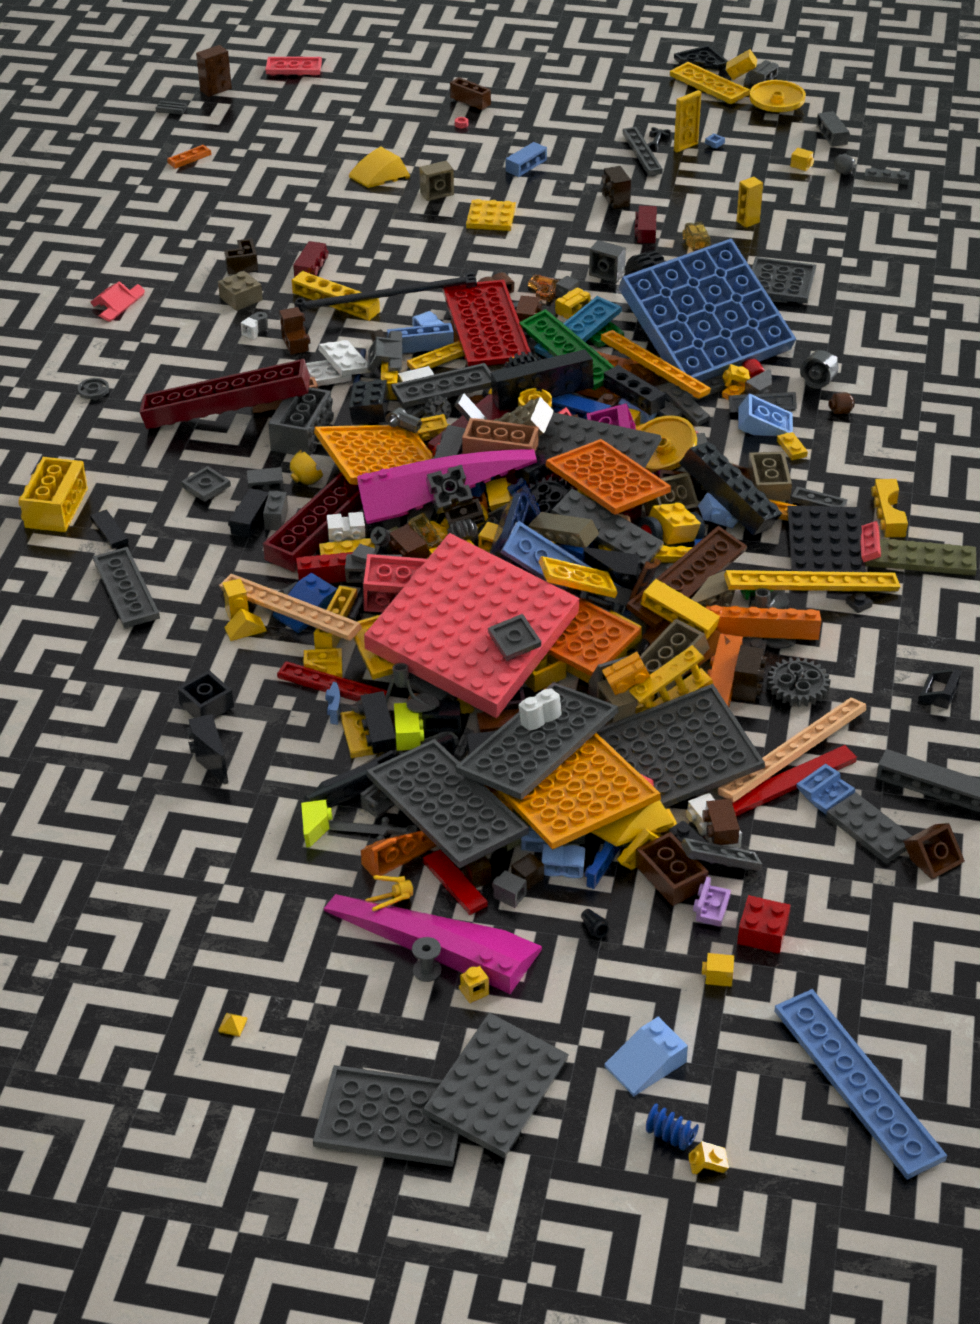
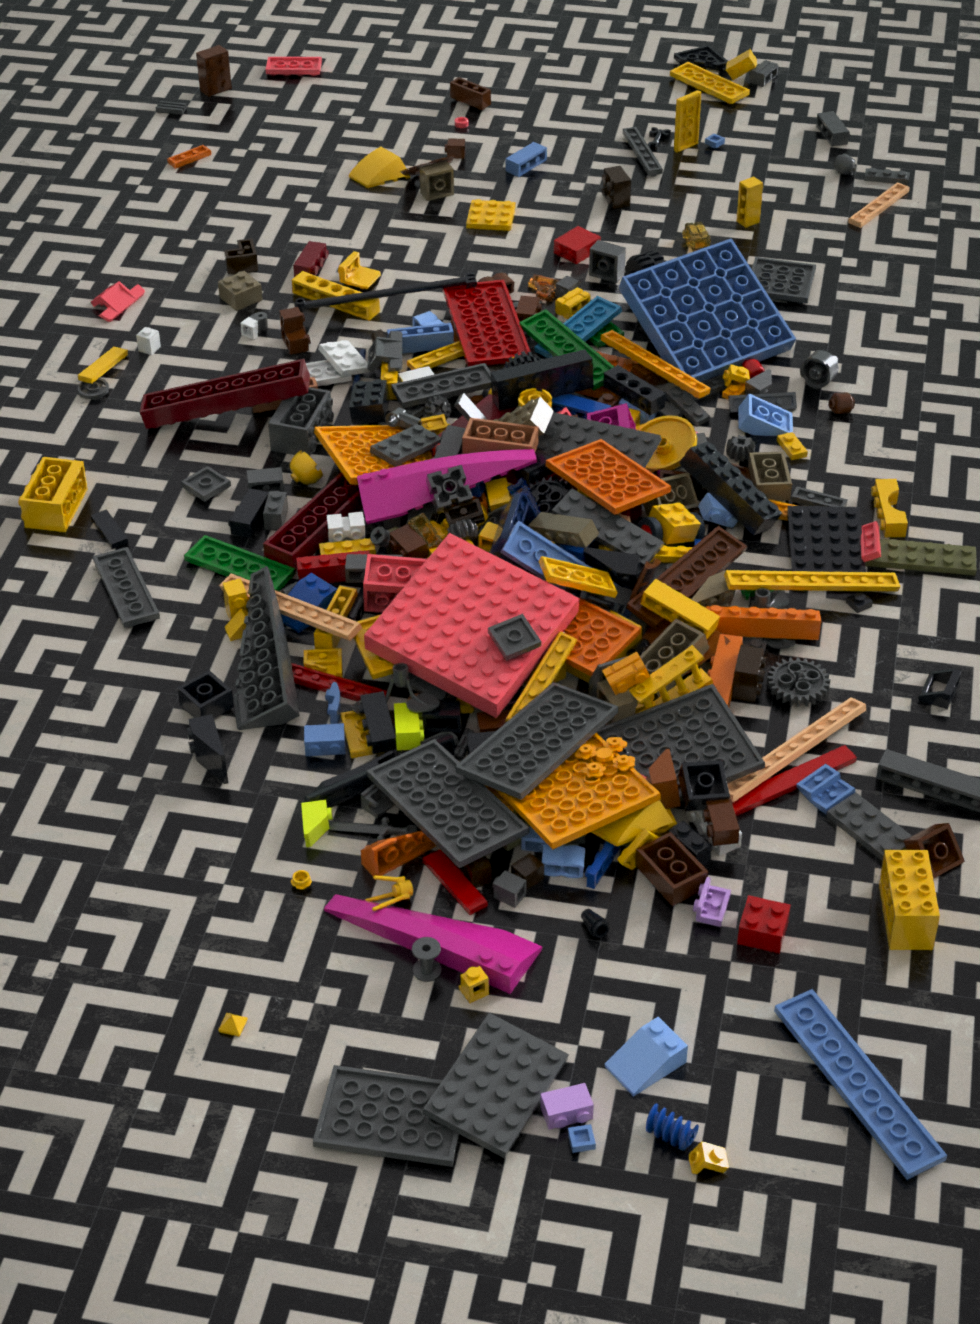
dark grey tile [351,544,377,564] -> none
white brick [519,689,561,731] -> none
dark red brick [635,206,657,243] -> none
dark grey plate [681,838,763,871] -> none
yellow brick [702,953,734,987] -> none
yellow dish [749,80,806,112] -> none
yellow brick [790,148,814,171] -> none
none -> yellow tile [78,347,128,384]
none -> white brick [136,327,161,355]
none -> green plate [184,535,296,591]
none -> dark grey wedge [233,566,300,730]
none -> yellow plate [291,870,312,890]
none -> medium blue brick [304,723,345,756]
none -> yellow bracket [338,251,381,289]
none -> dark grey plate [370,424,441,467]
none -> dark orange piece [400,156,454,176]
none -> reddish brown brick [444,138,465,159]
none -> yellow tile [505,631,577,722]
none -> lavender brick [540,1083,594,1130]
none -> red brick [554,226,601,264]
none -> medium blue plate [568,1124,596,1153]
none -> light orange plant [575,737,635,778]
none -> dark orange slope [646,749,681,809]
none -> black brick [678,760,730,811]
none -> dark grey gear [726,435,755,462]
none -> light nougat tile [848,182,910,228]
none -> yellow brick [879,850,940,950]

